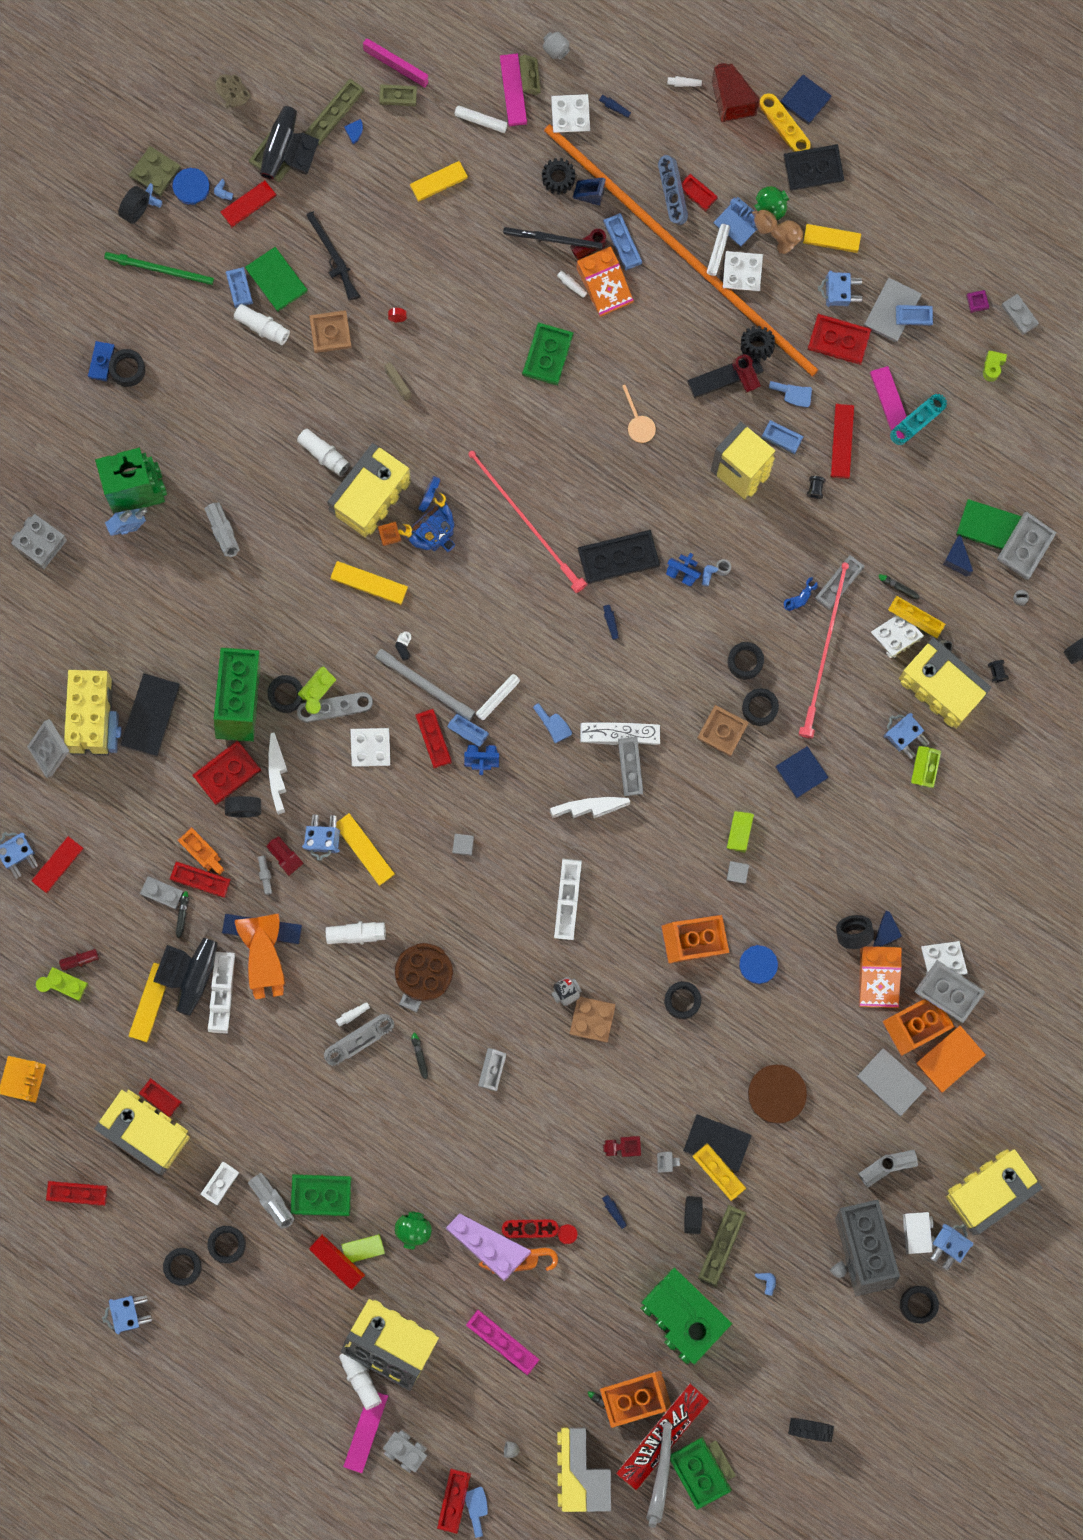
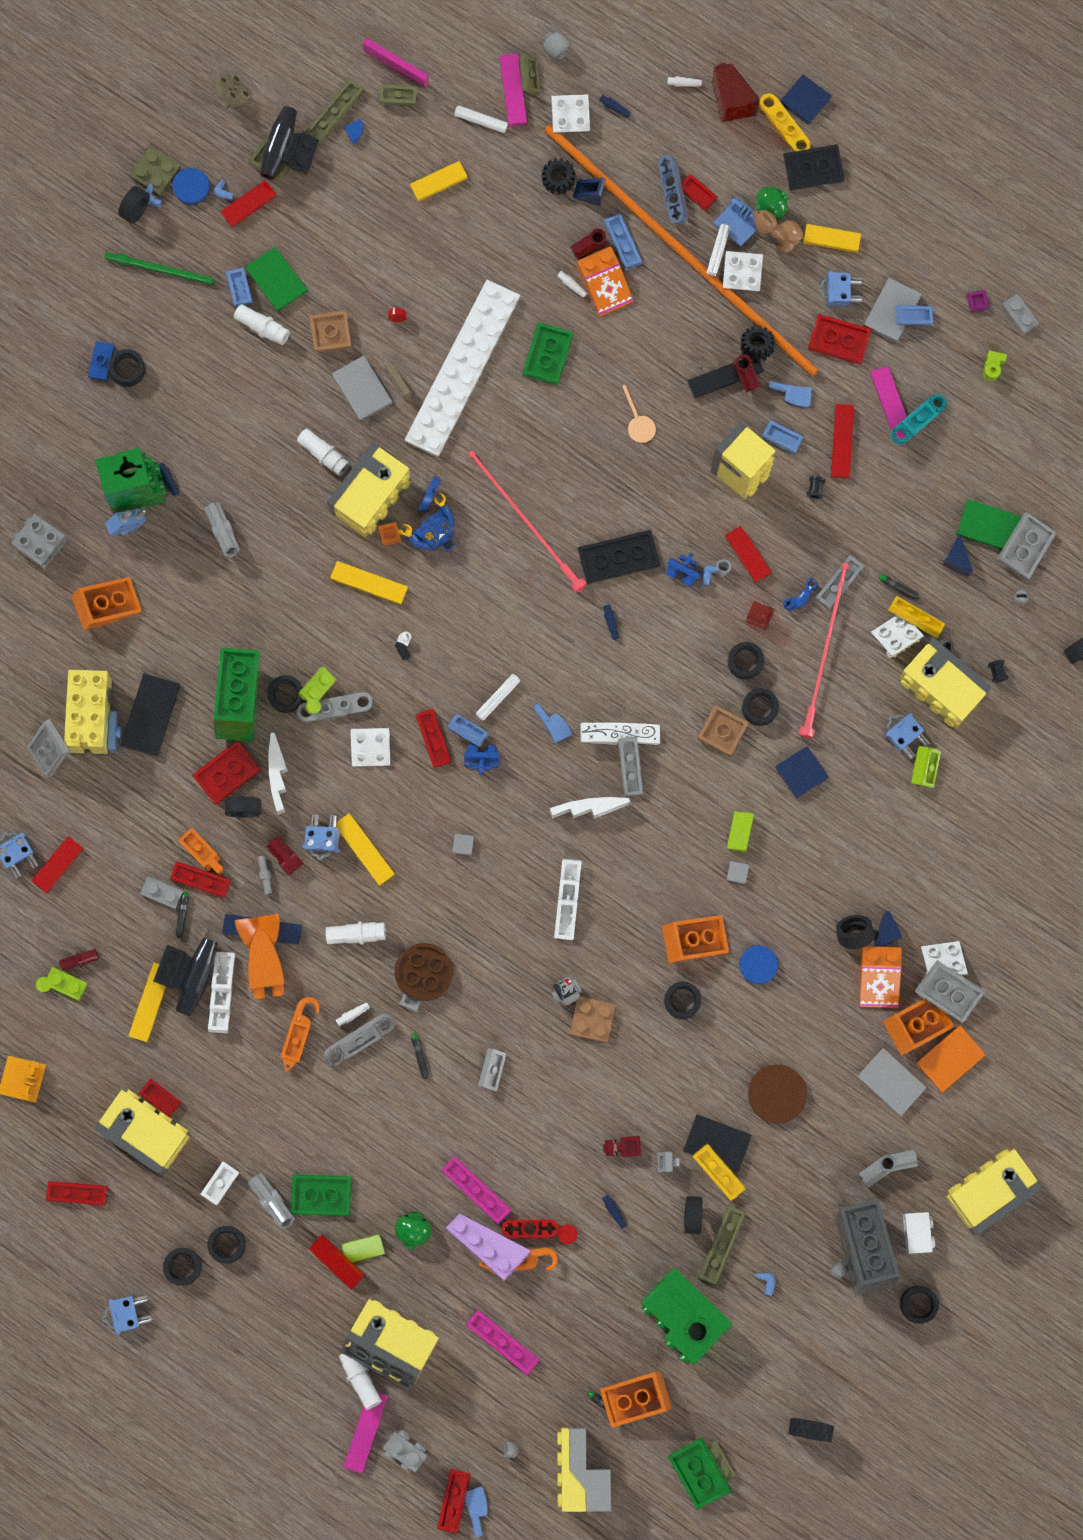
black piece [306,211,361,301] -> none
light grey piece [375,648,476,721] -> none
black piece [503,227,603,250] -> none
red sticker [616,1383,709,1491] -> none
light grey animal [646,1422,671,1528] -> none
medium blue piece [931,1224,973,1271] -> none
none -> orange slope [71,577,142,631]
none -> dark blue animal [159,463,179,496]
none -> orange plate [280,997,320,1072]
none -> light grey tile [332,355,393,422]
none -> white plate [404,280,520,458]
none -> dark pink tile [441,1156,512,1225]
none -> red tile [725,526,771,583]
none -> clear red panel [745,601,775,630]

